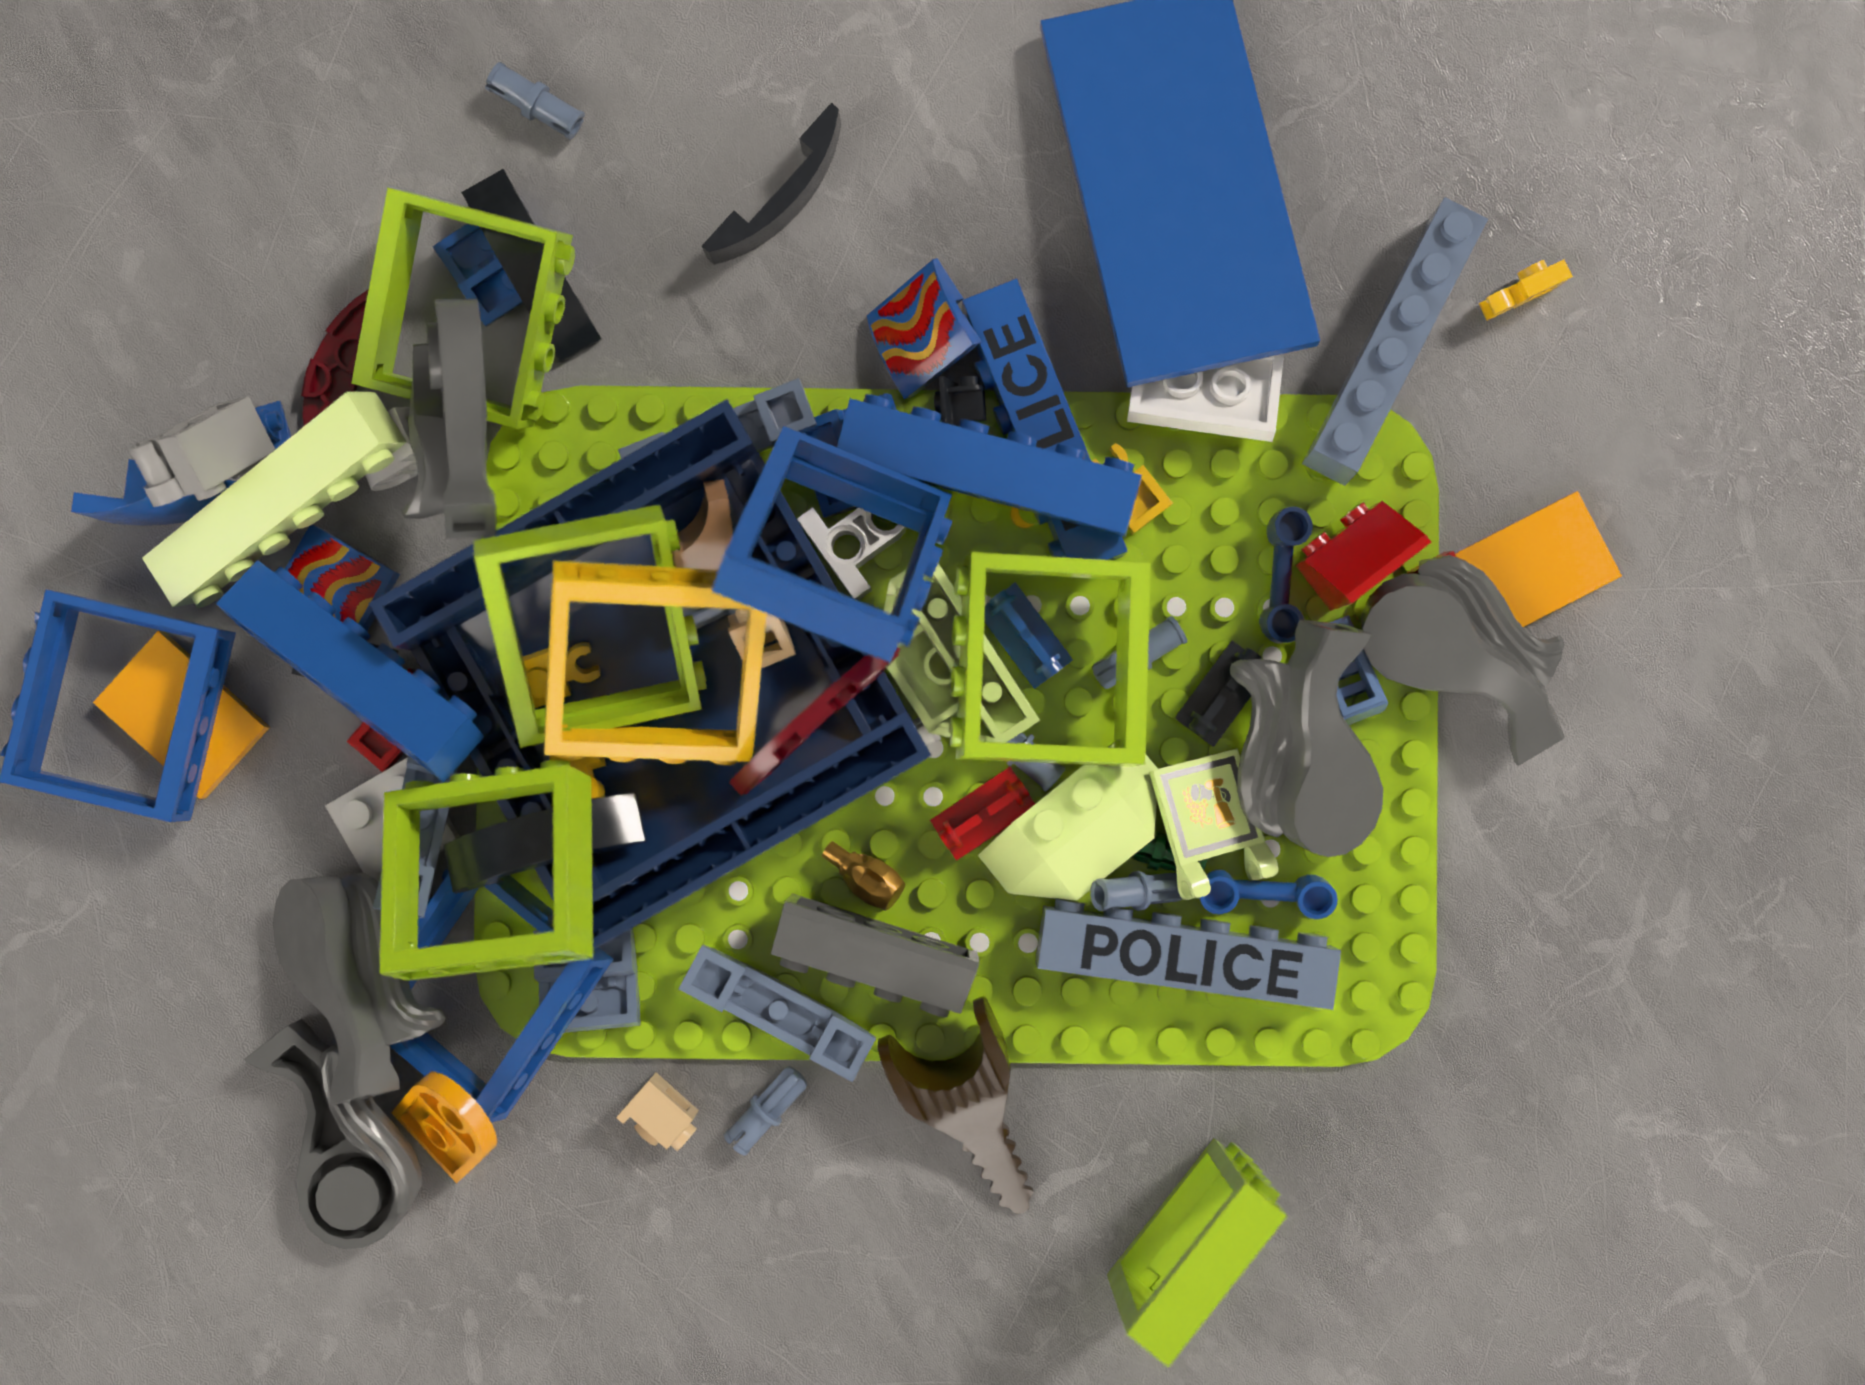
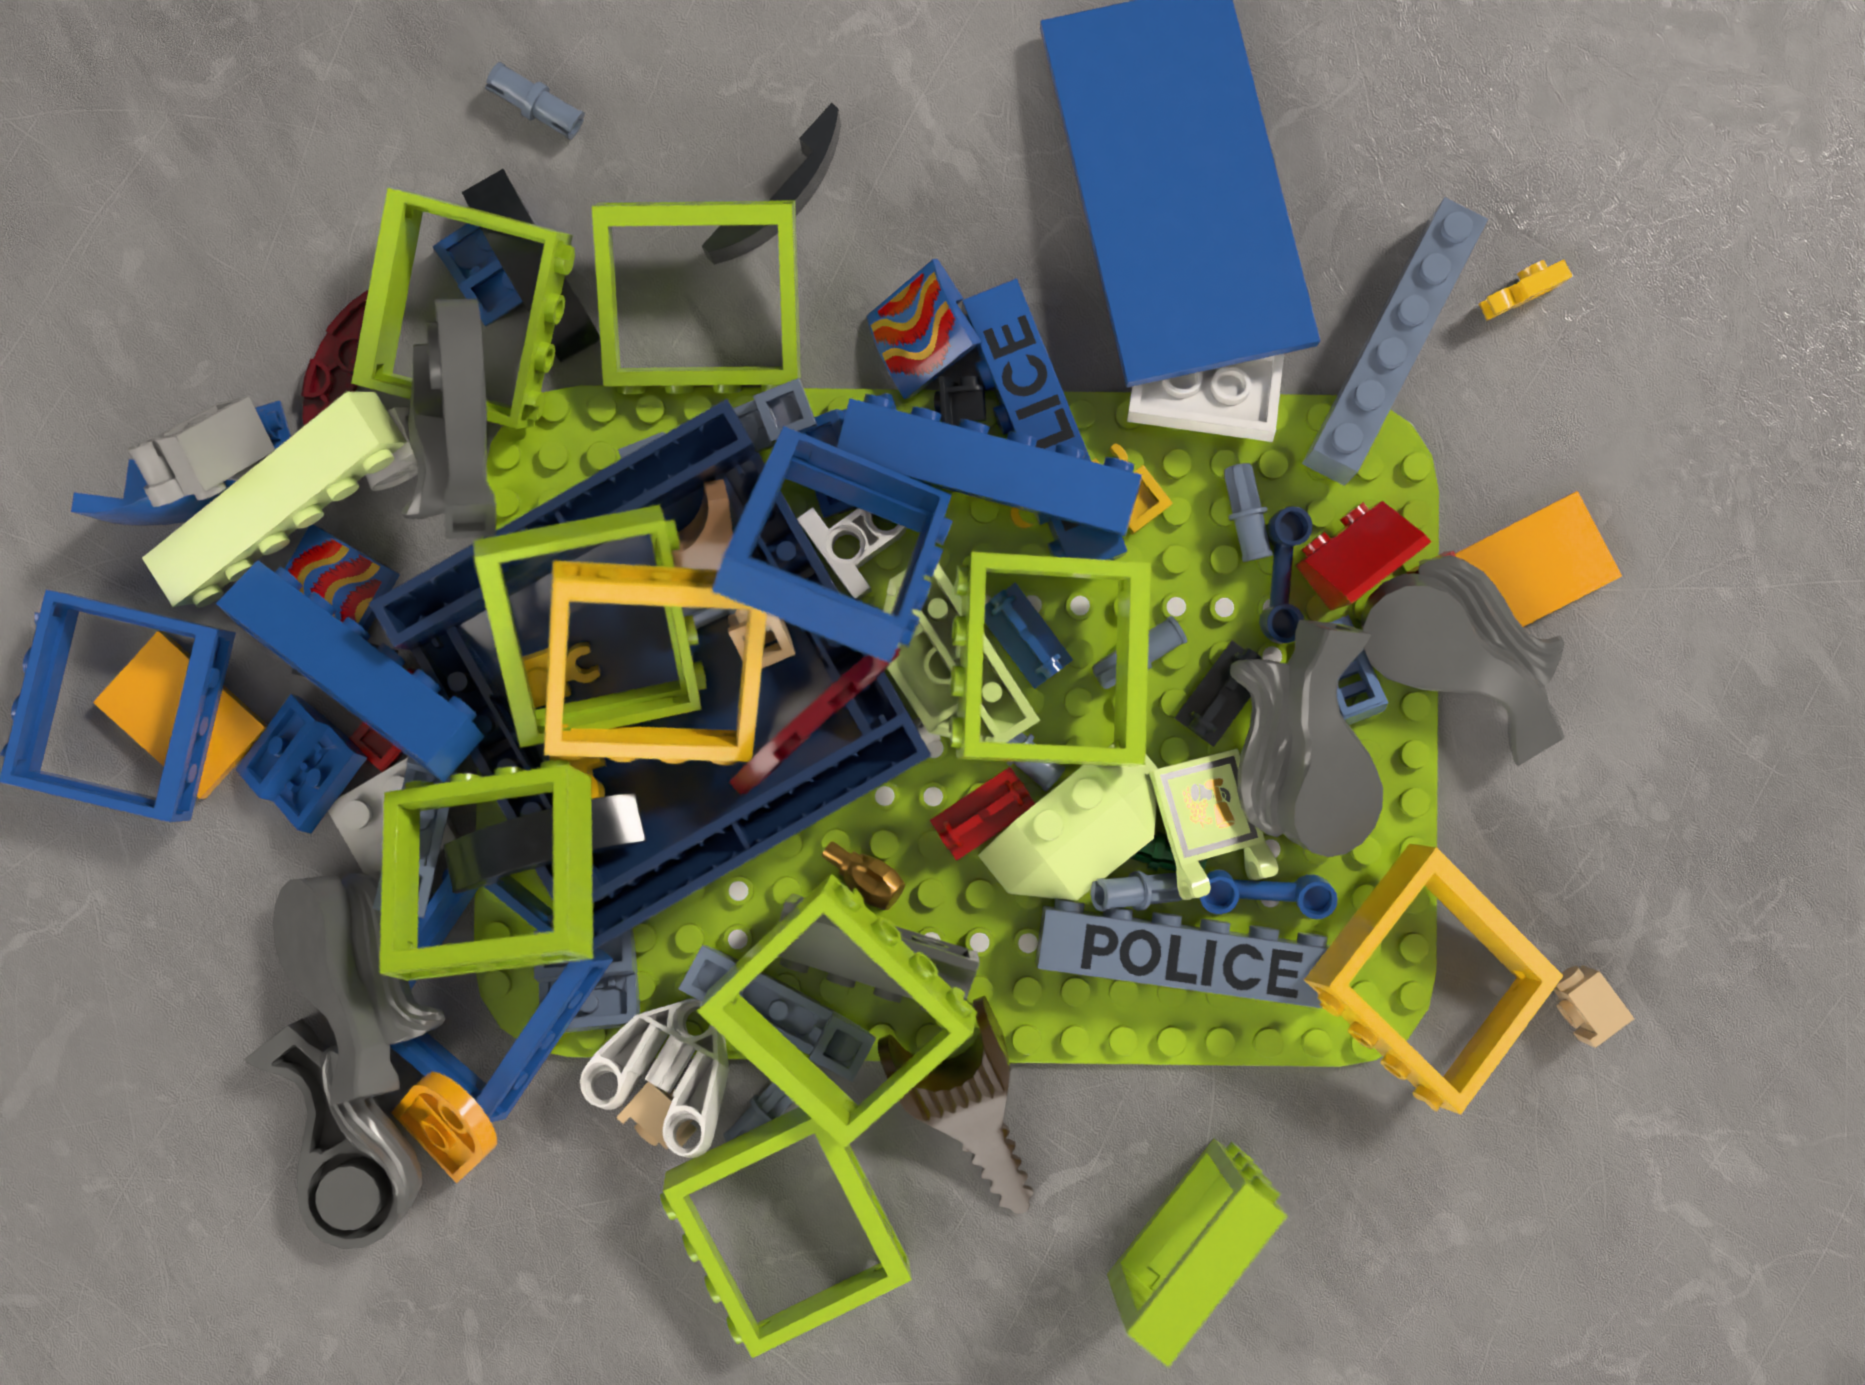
none -> blue slope [235,694,368,834]
none -> white connector [580,999,730,1158]
none -> lime window [592,200,801,394]
none -> lime window [660,1107,912,1358]
none -> lime window [697,874,977,1149]
none -> sand blue axle [1224,463,1273,562]
none -> yellow window [1304,844,1563,1115]
none -> tan brick [1553,965,1635,1048]

